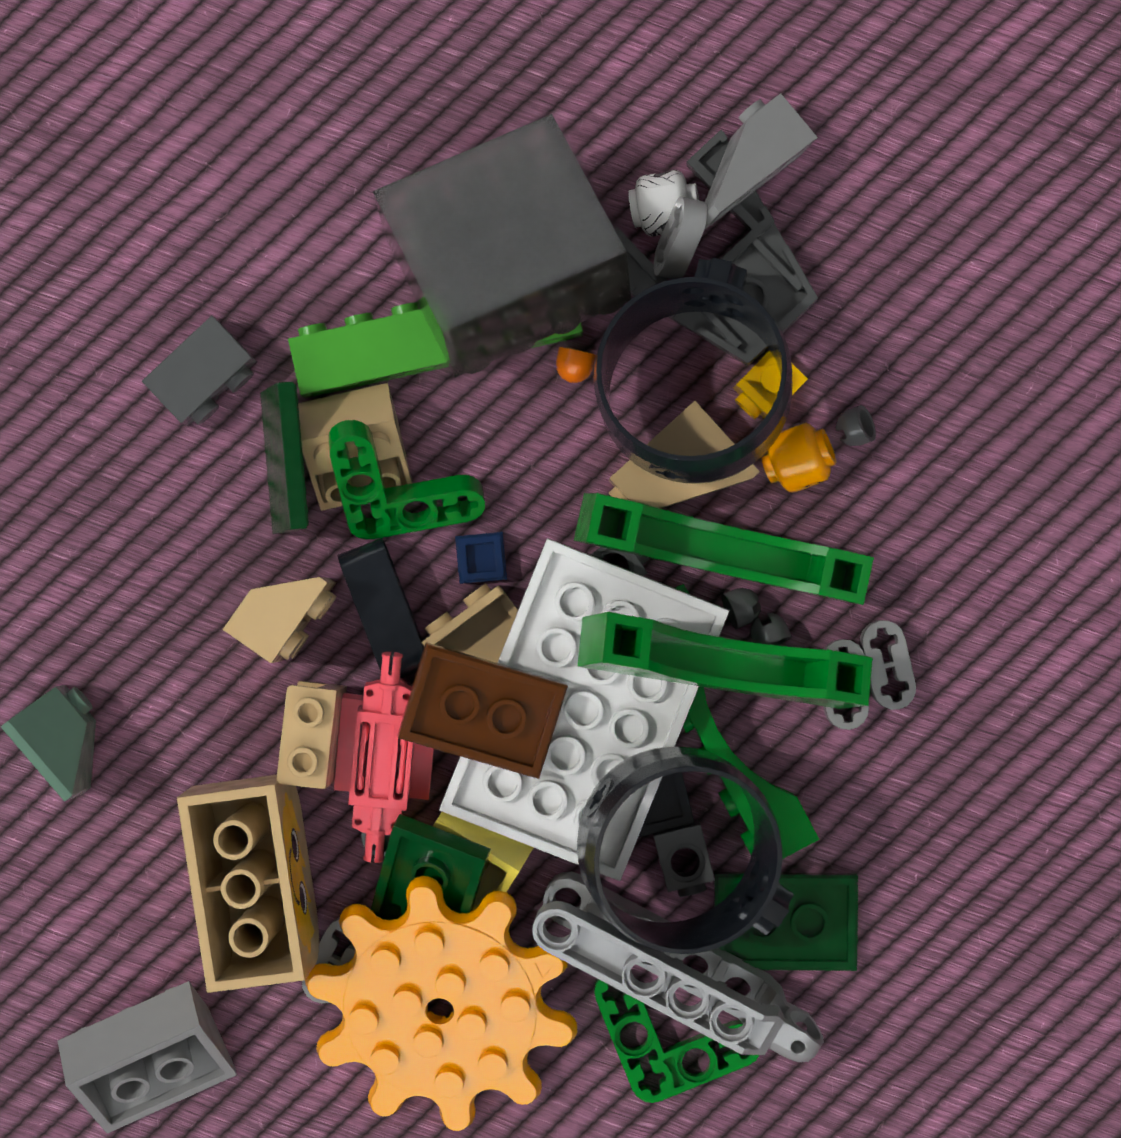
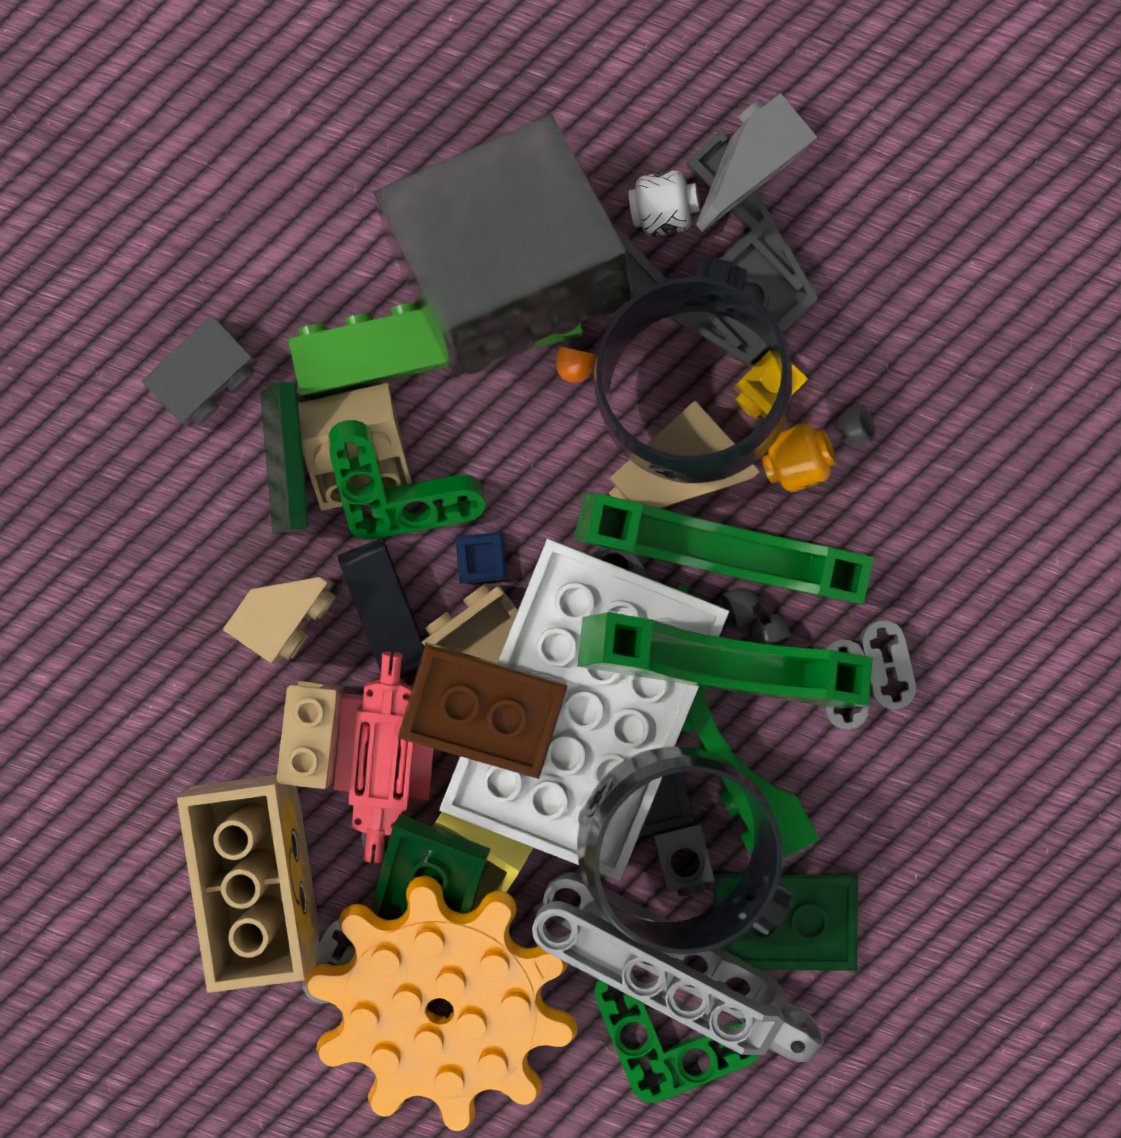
sand green slope [1,685,96,802] -> none
light grey slope [57,981,237,1134] -> none
light grey beam [654,196,707,279] -> none

